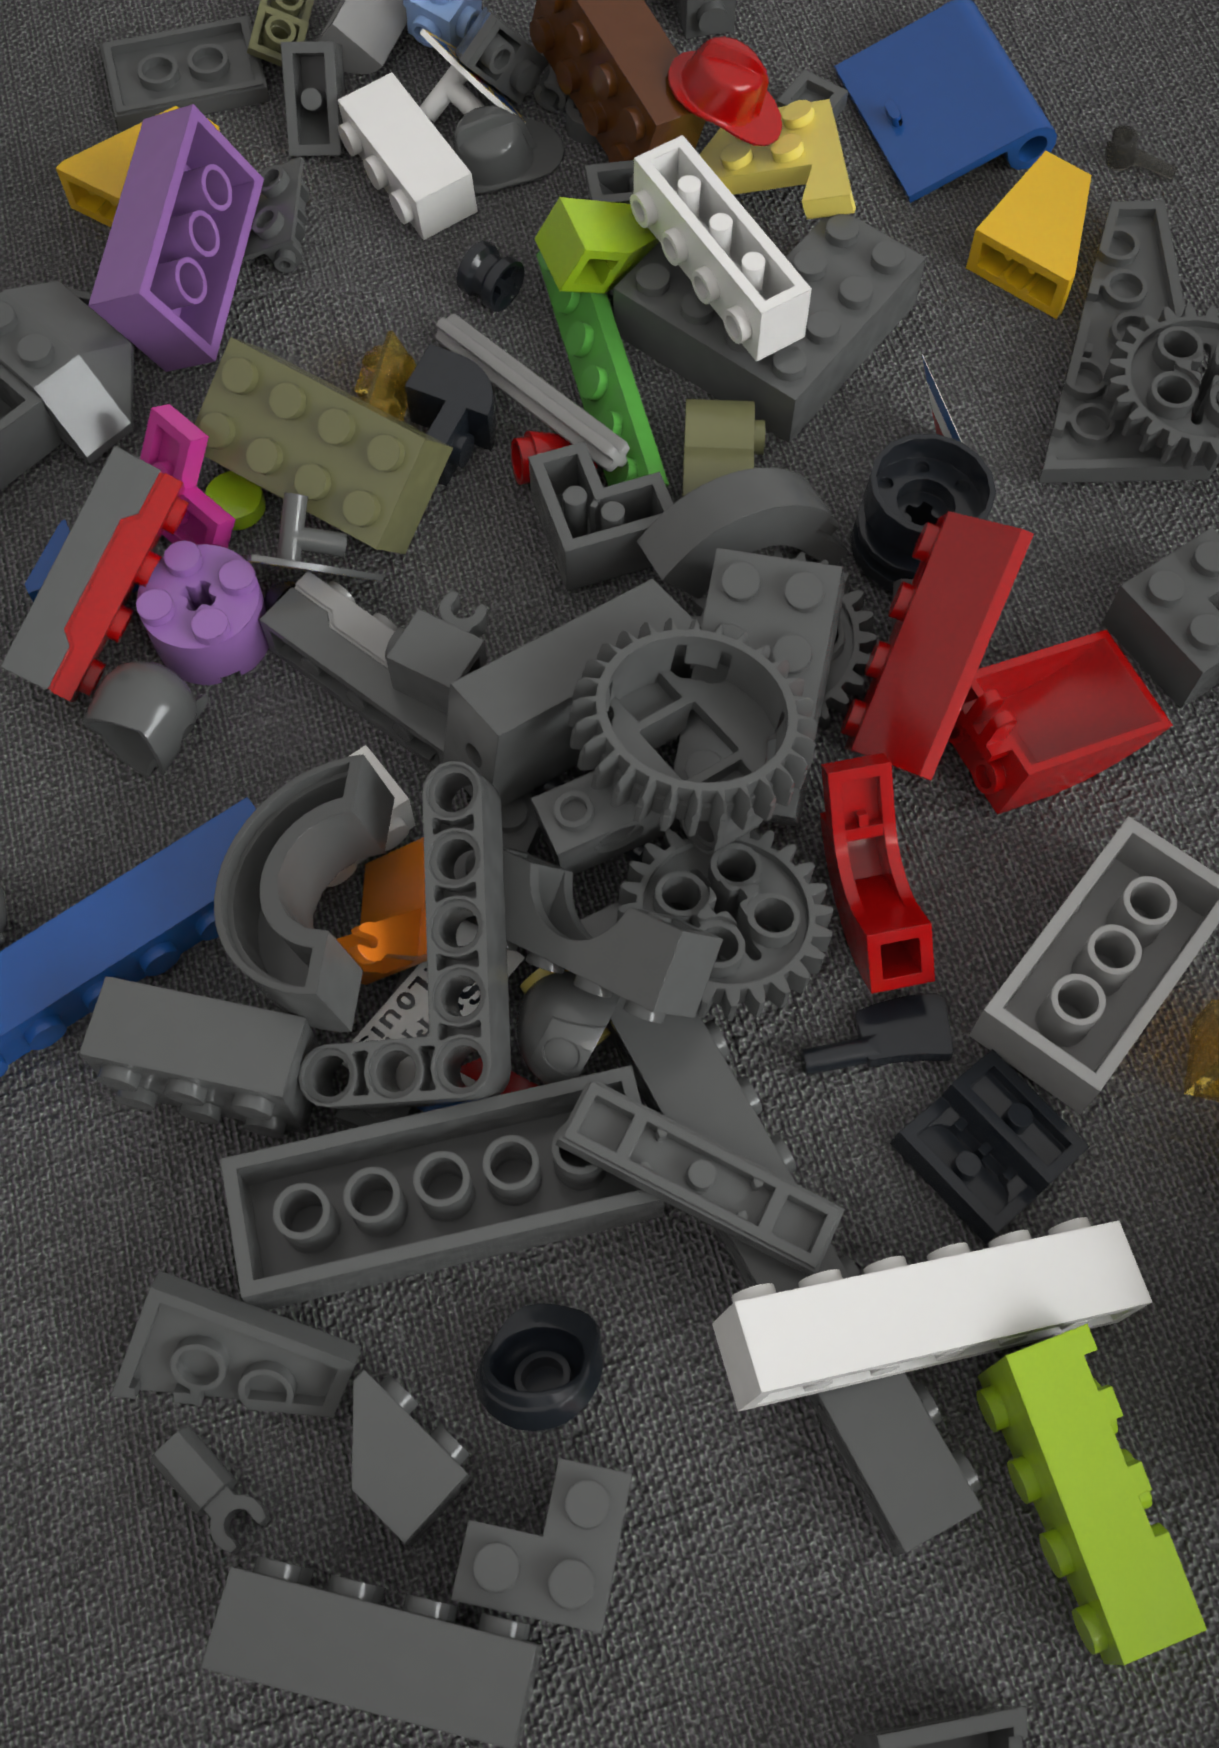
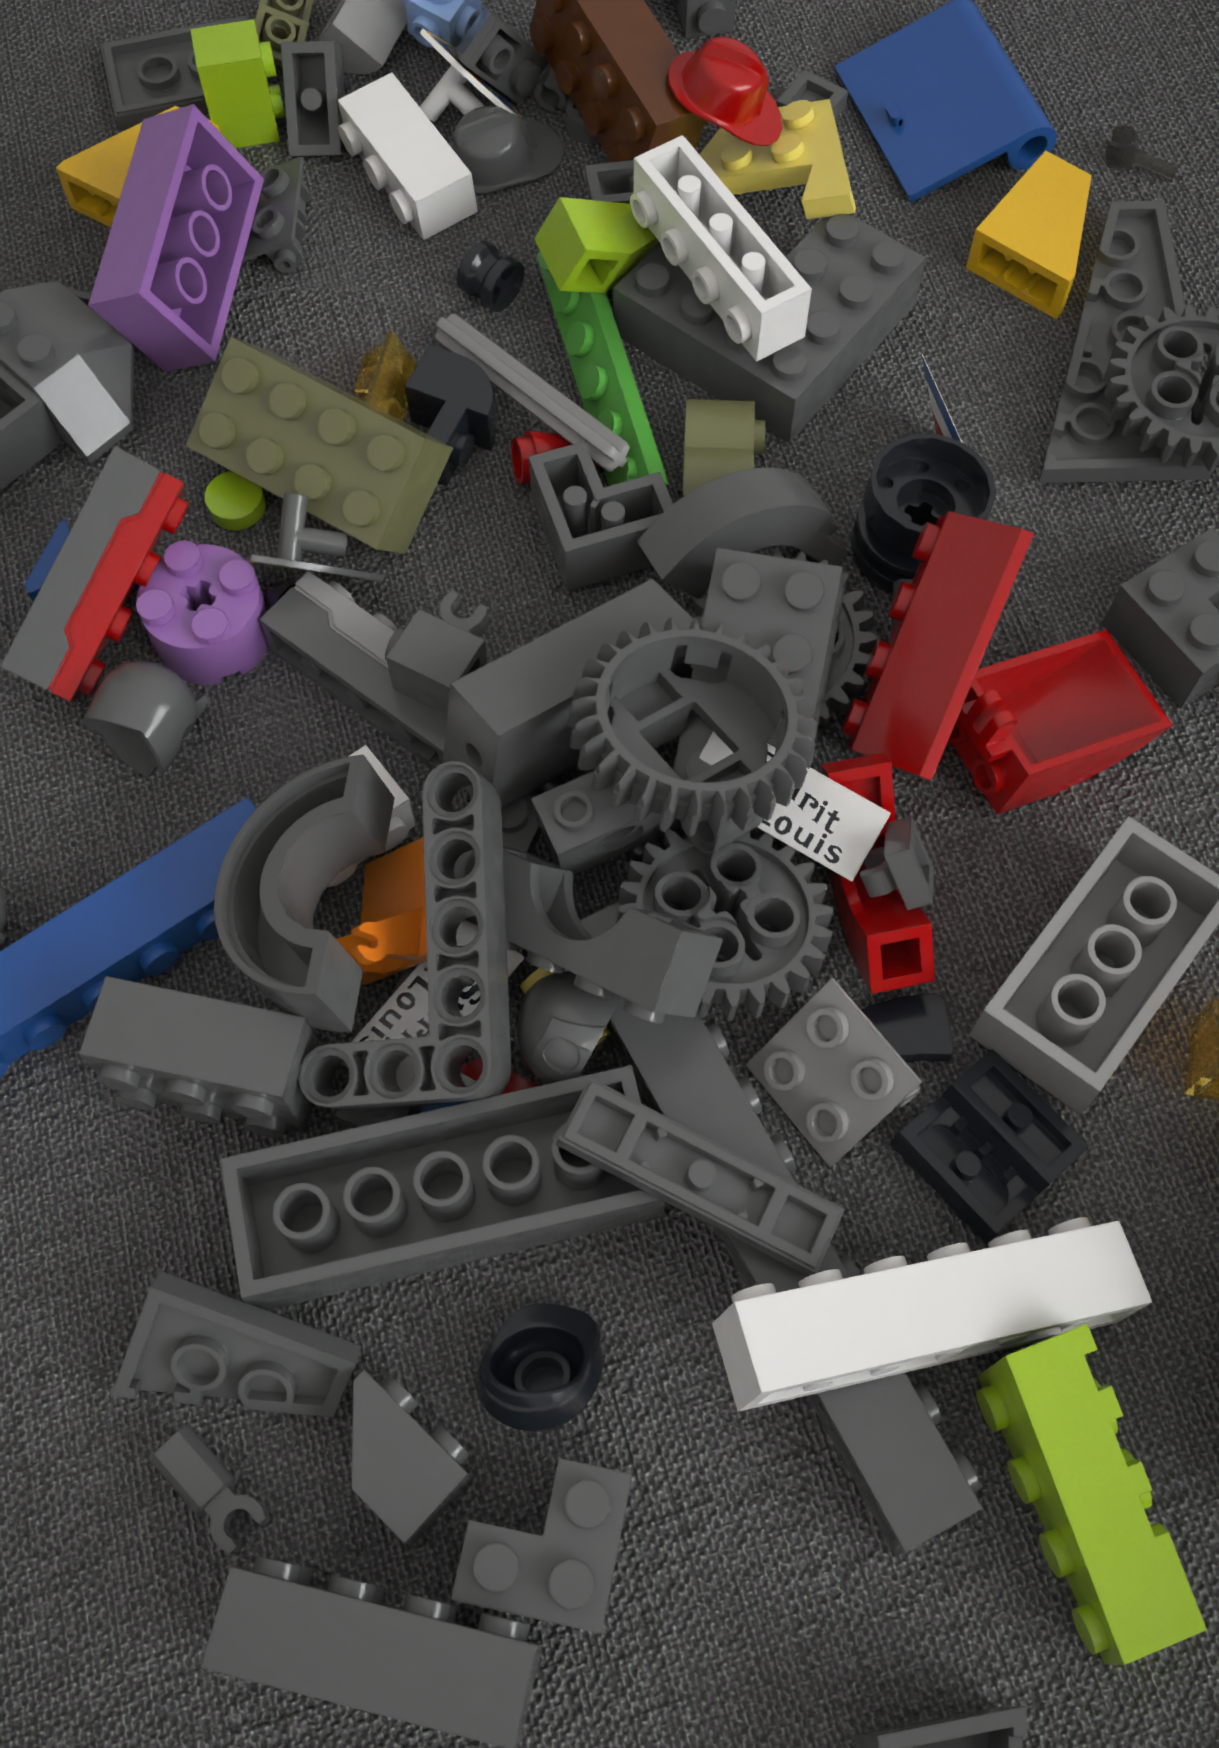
dark pink plate [140,404,235,549] -> none
none -> lime brick [190,19,286,149]
none -> white sticker [699,731,891,881]
none -> light grey hinge [746,978,922,1167]
none -> dark grey tile [860,816,934,910]

